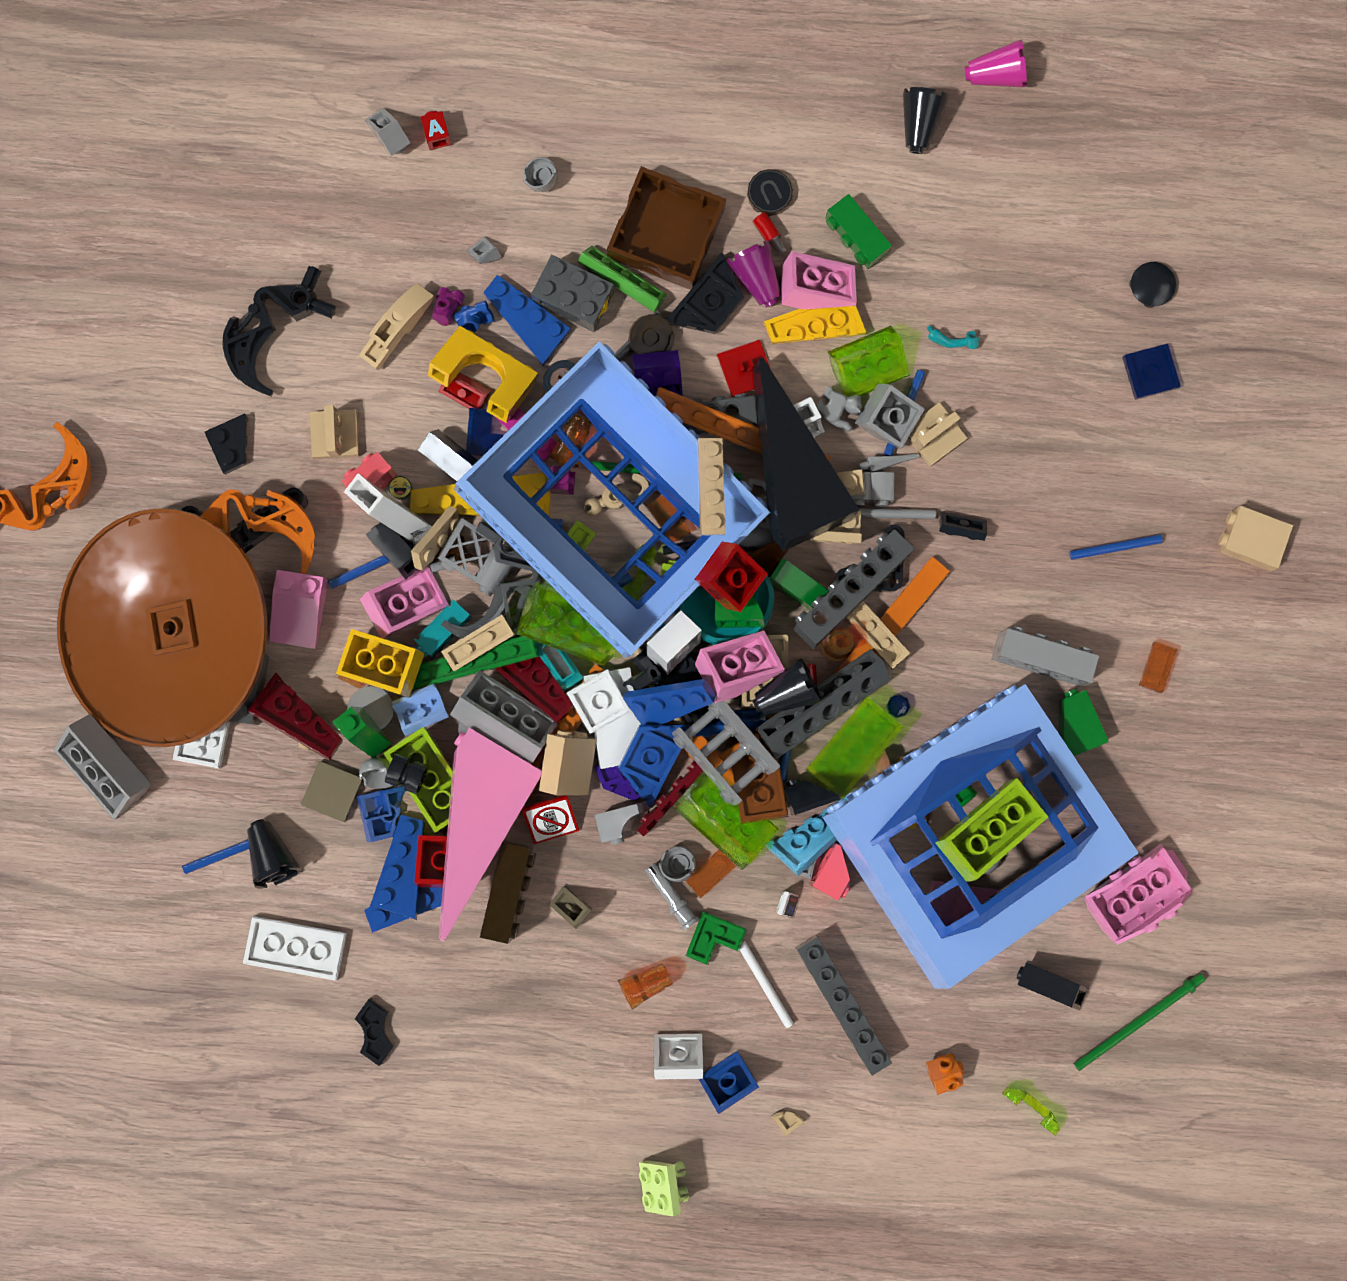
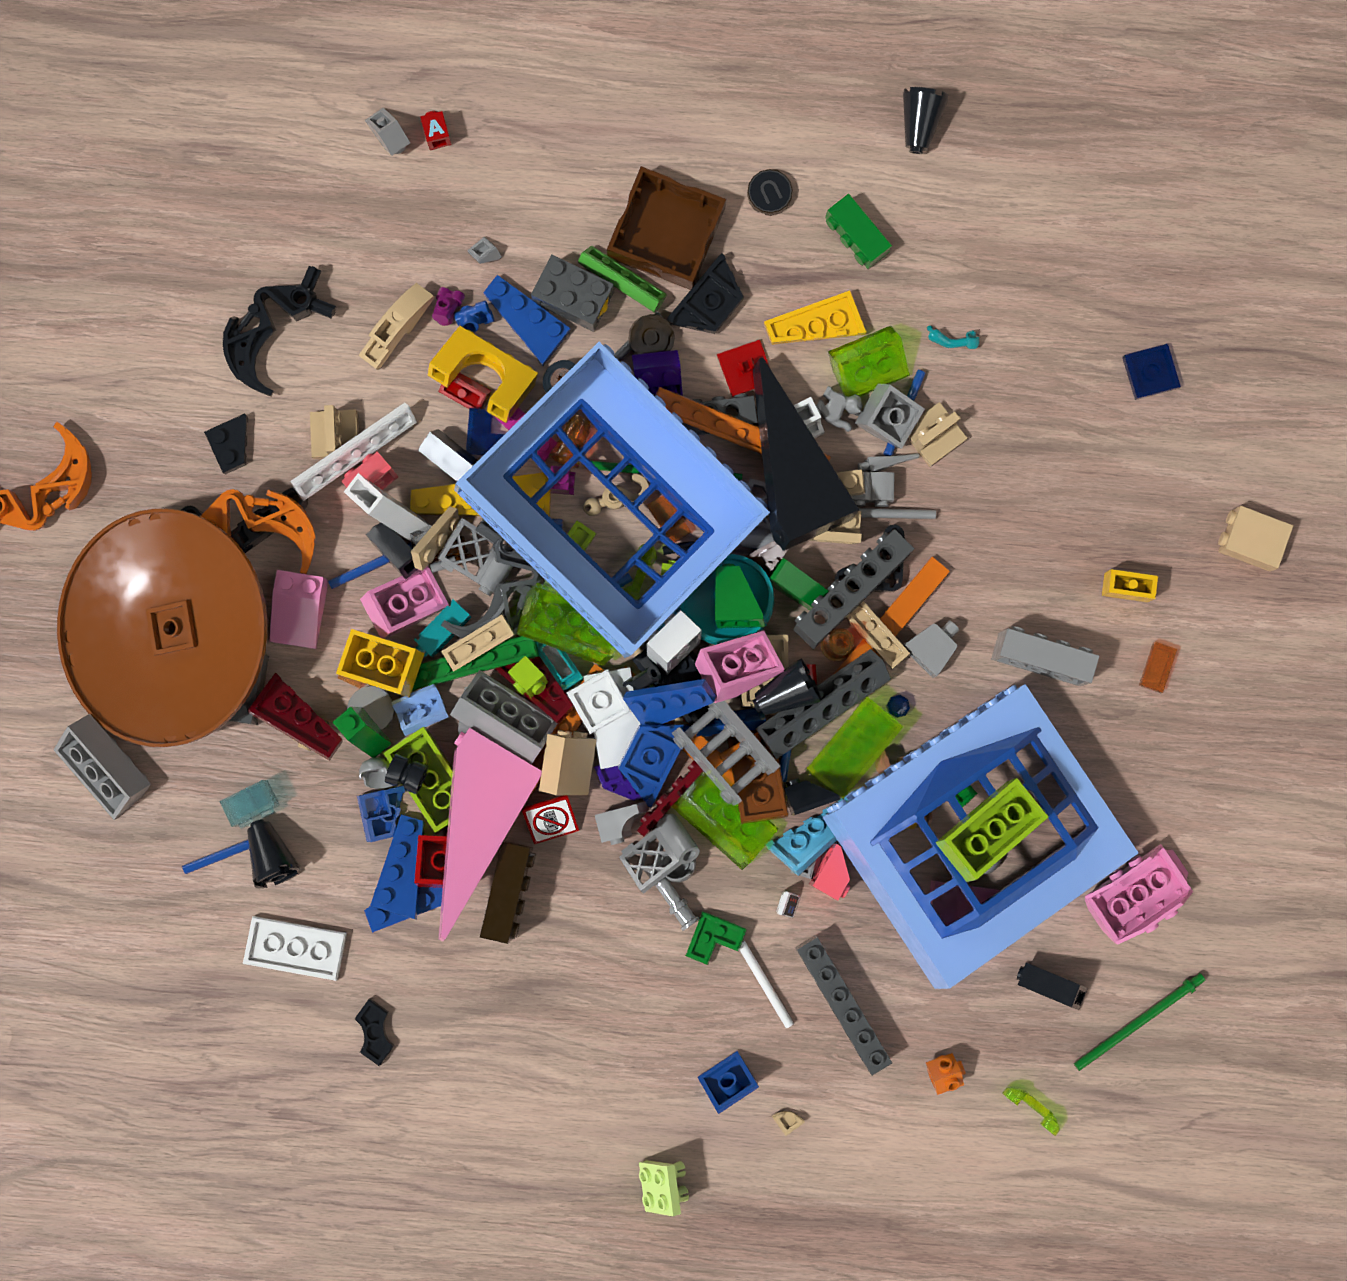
white tile [172,722,230,769] -> none
dark tan tile [300,761,363,822] -> none
tile [388,476,413,500] -> none
light grey hair [523,157,558,192] -> none
dark tan slope [549,886,592,929] -> none
clear orange plant [618,963,672,1010] -> none
white bracket [654,1034,703,1079] -> none
clear orange tile [685,849,736,898] -> none
red brick [694,541,768,612] -> none
tan plate [697,438,726,536] -> none
magenta cone [727,240,781,308] -> none
red piece [752,212,786,254] -> none
bright pink slope [781,251,857,309] -> none
black plate [939,511,987,541] -> none
dark pink cone [964,40,1027,87] -> none
green slope [1059,688,1109,756] -> none
blue bar [1069,534,1163,560] -> none
black dish [1129,262,1176,308] -> none
none -> clear light blue brick [219,780,280,829]
none -> white tile [290,403,417,501]
none -> lime brick [508,656,548,698]
none -> light grey piece [619,814,700,894]
none -> light grey torso [903,621,959,678]
none -> yellow brick [1102,569,1158,603]

